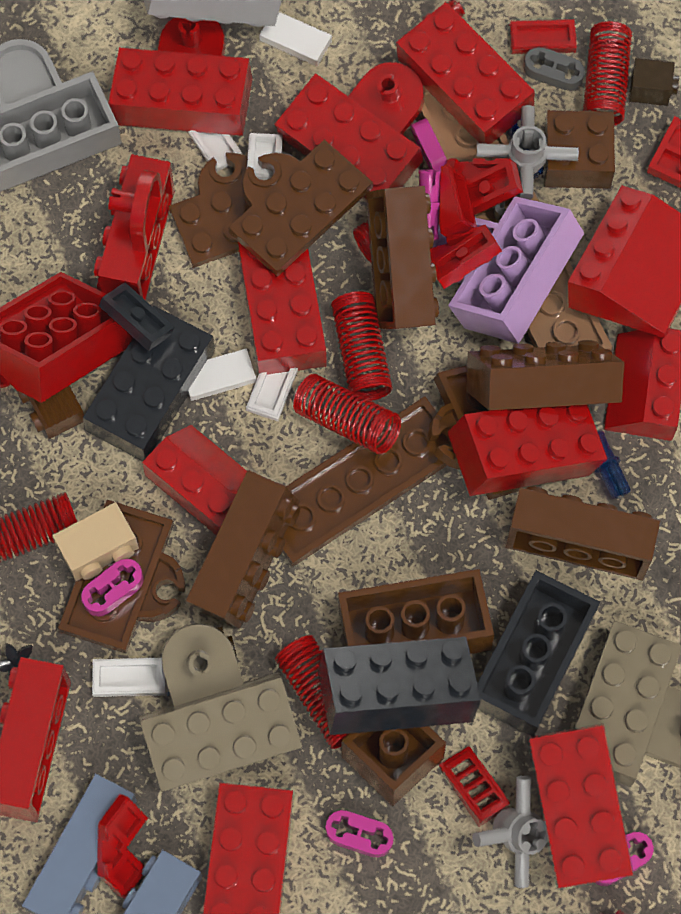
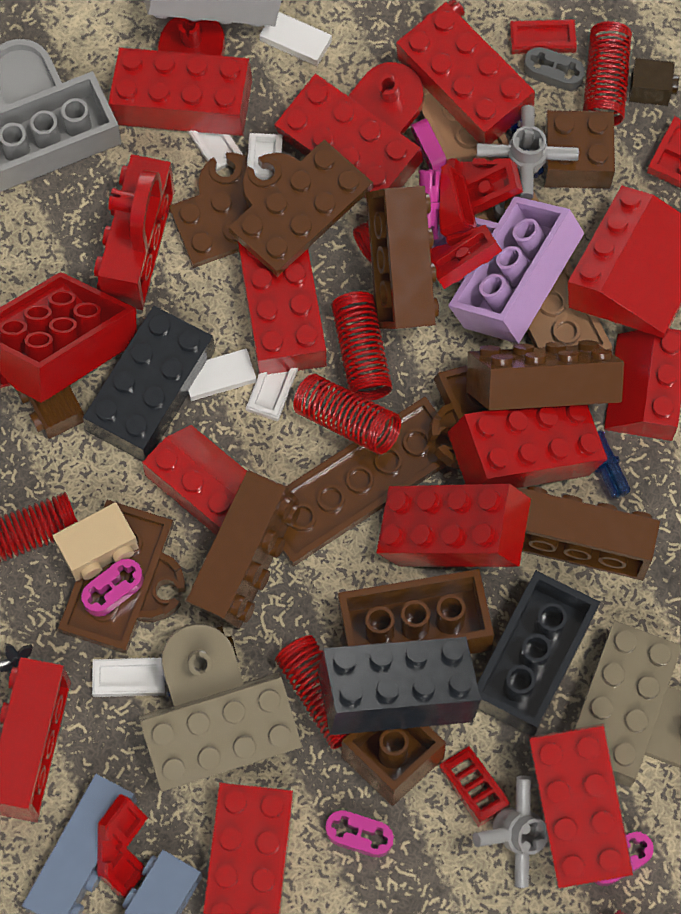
black plate [99,282,175,351] -> none
none -> red brick [376,484,531,567]

